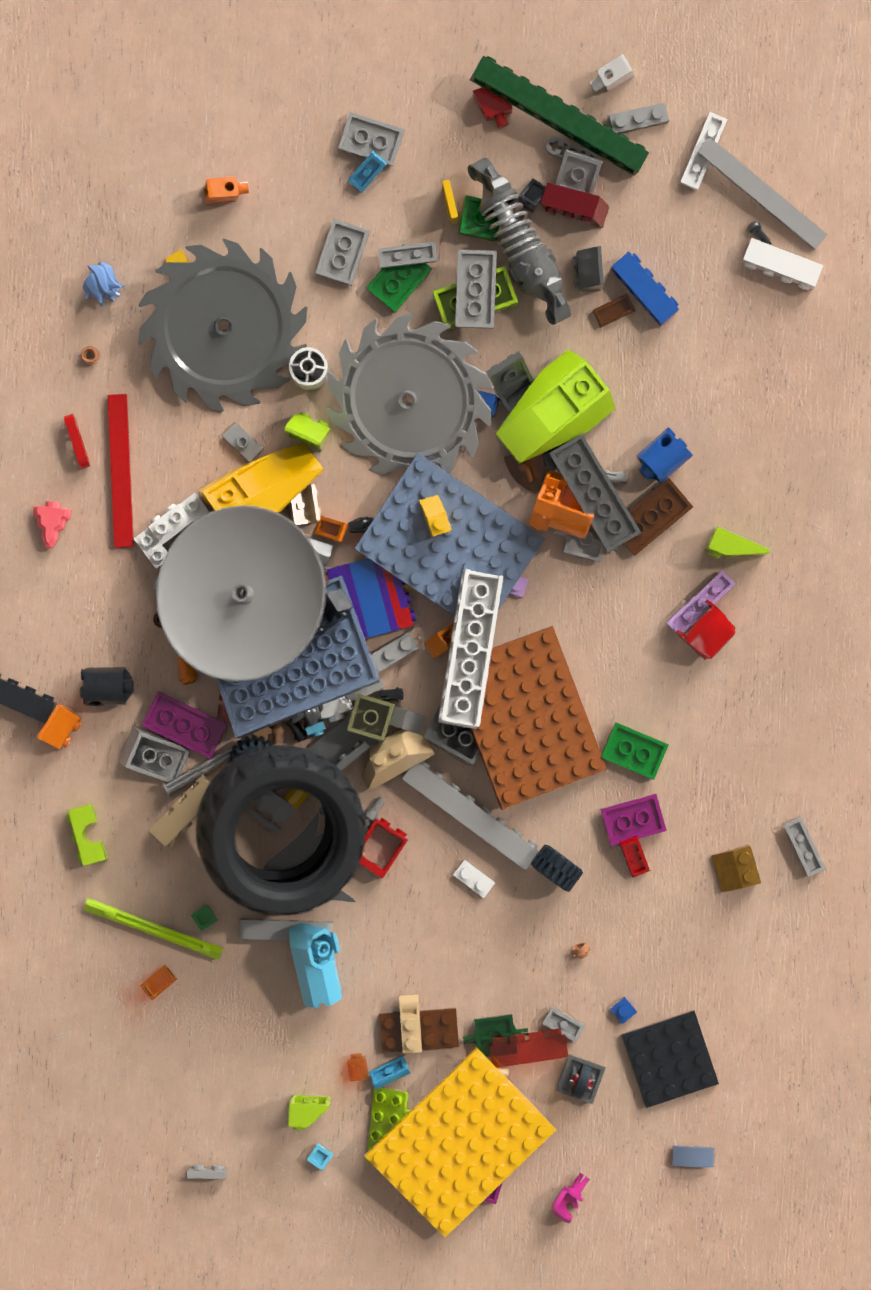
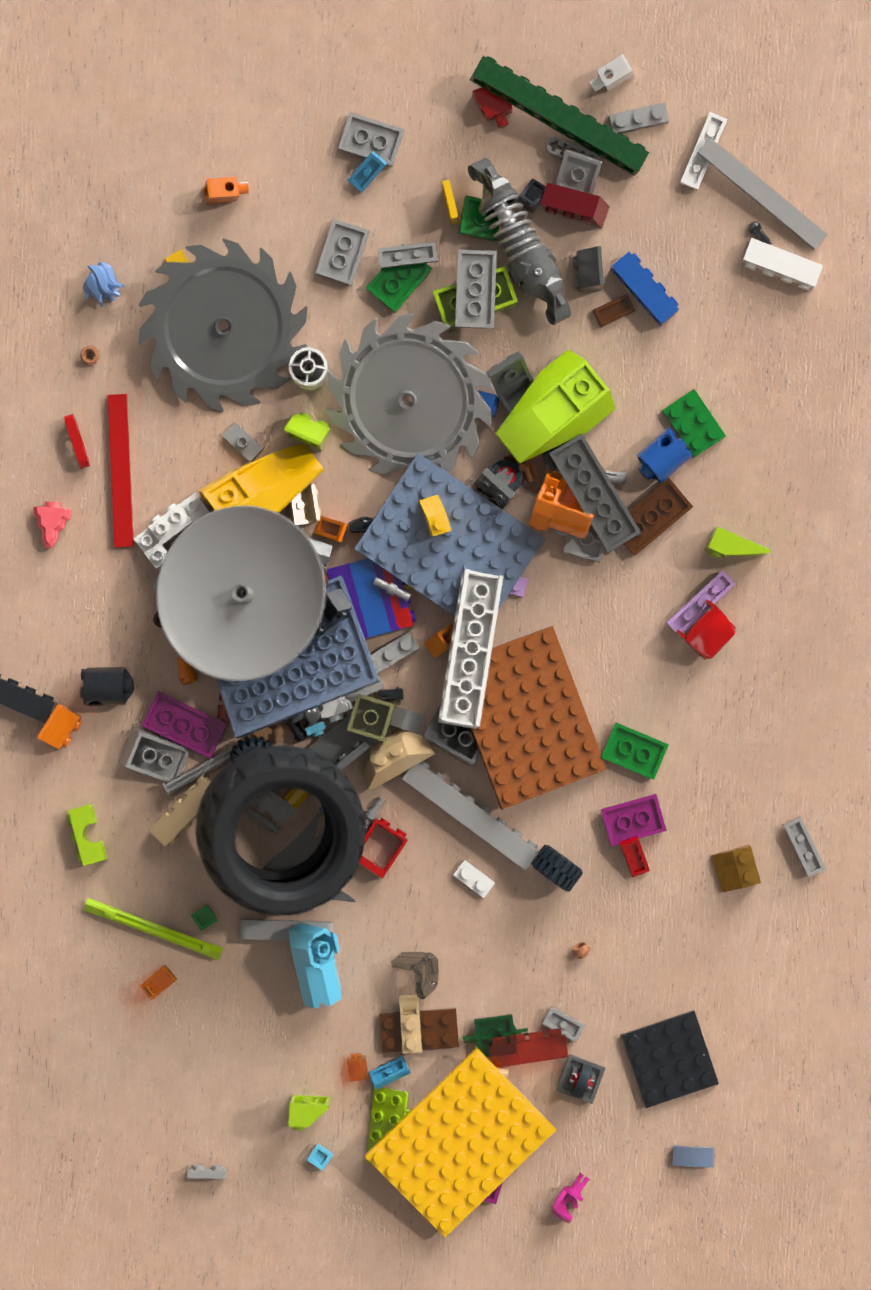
blue plate [610,996,637,1024] -> none
none -> light grey bar [373,577,411,601]
none -> clear smoke piece [391,952,439,999]
none -> dark grey plate [474,459,523,509]
none -> green plate [662,389,726,458]

